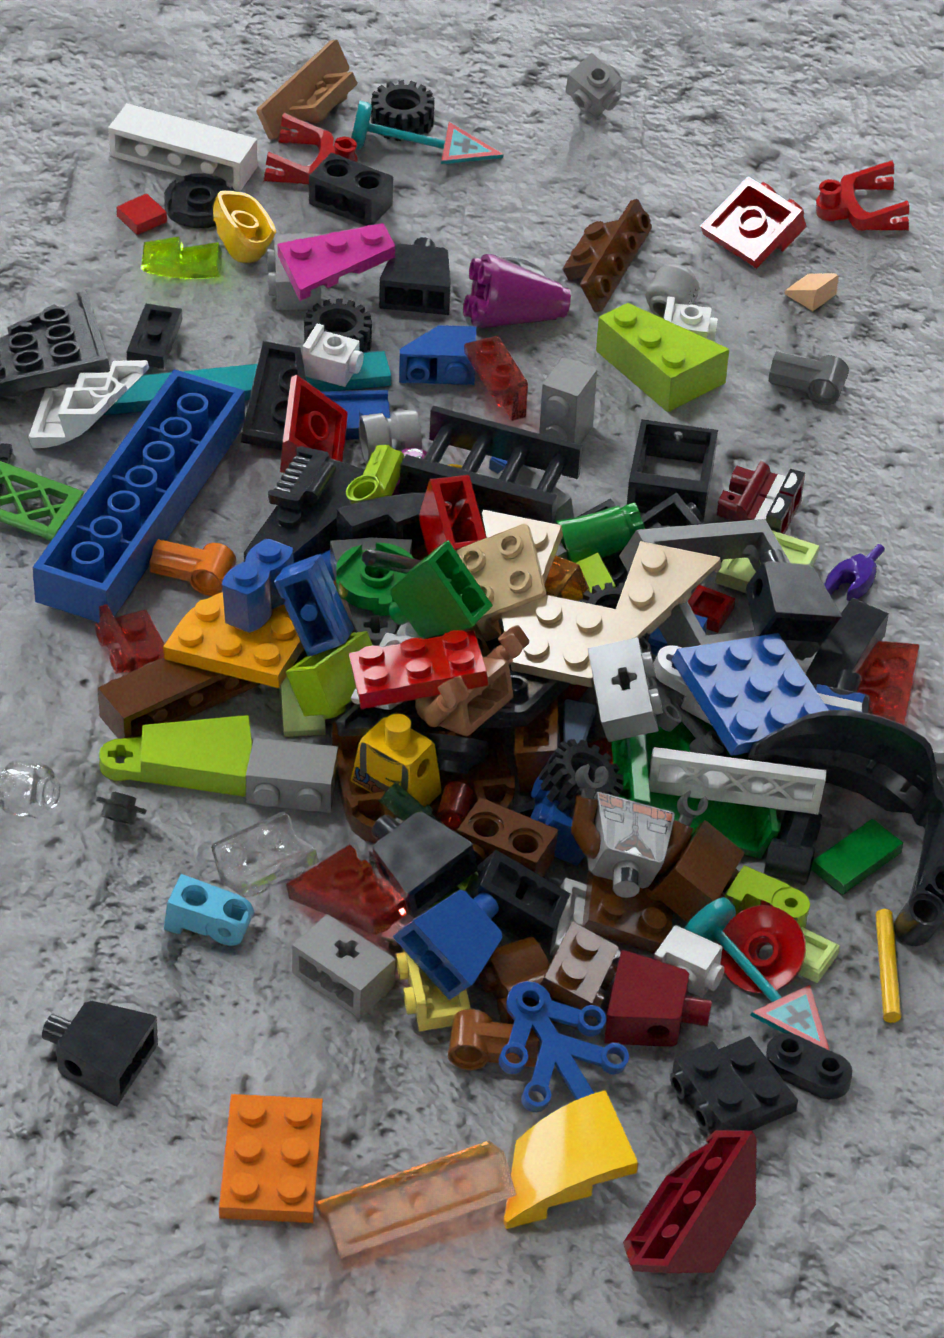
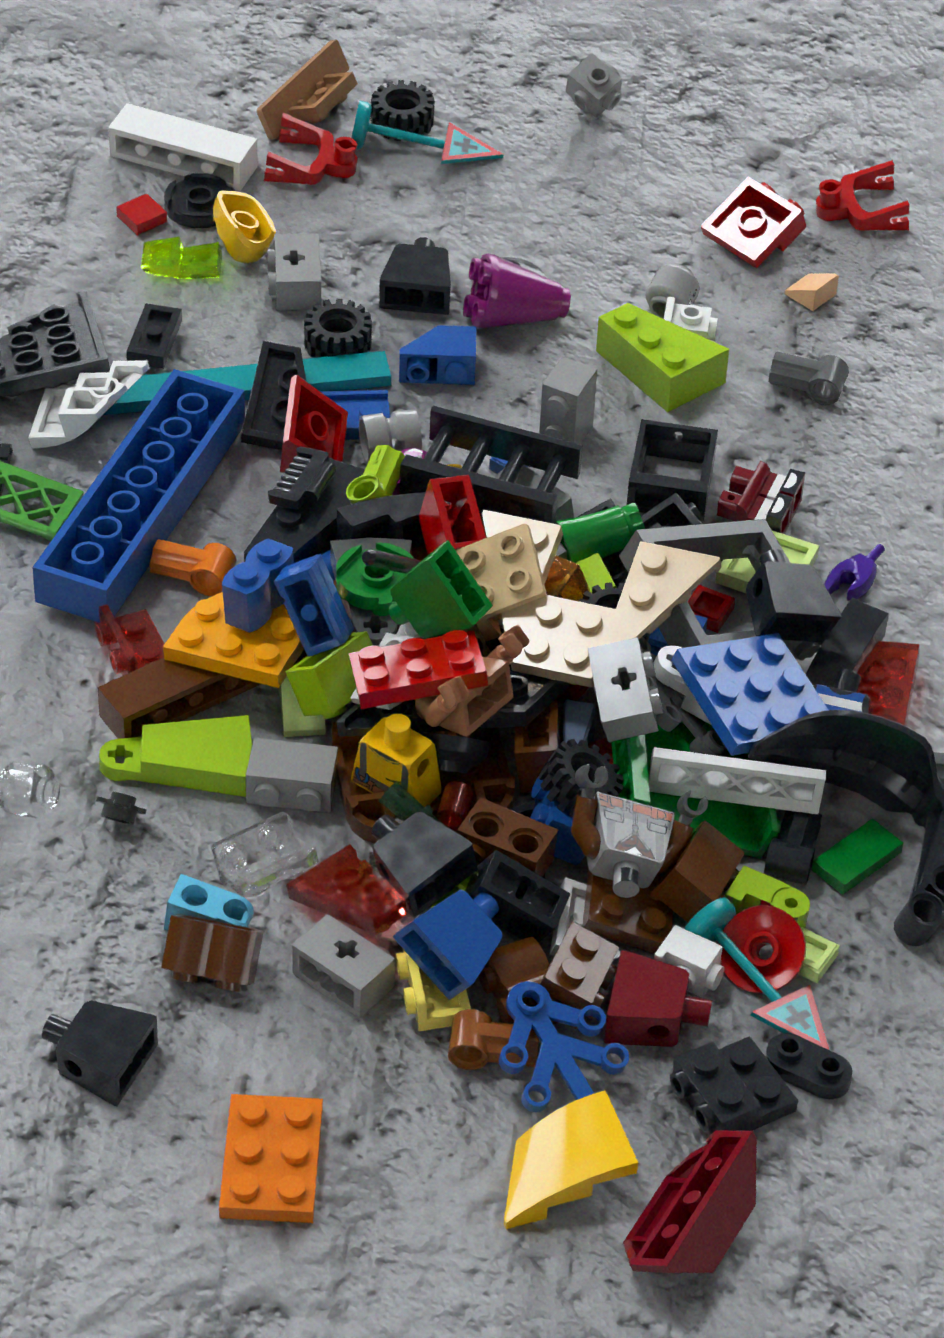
dark pink wing [277,223,395,301] -> none
white brick [303,324,364,387] -> none
black brick [309,153,393,226] -> none
clear orange fence [315,1141,517,1258] -> none
clear red bracket [464,335,528,421] -> none
reddish brown bracket [562,199,652,312] -> none
yellow bar [875,909,901,1023] -> none
none -> reddish brown brick [161,914,264,992]

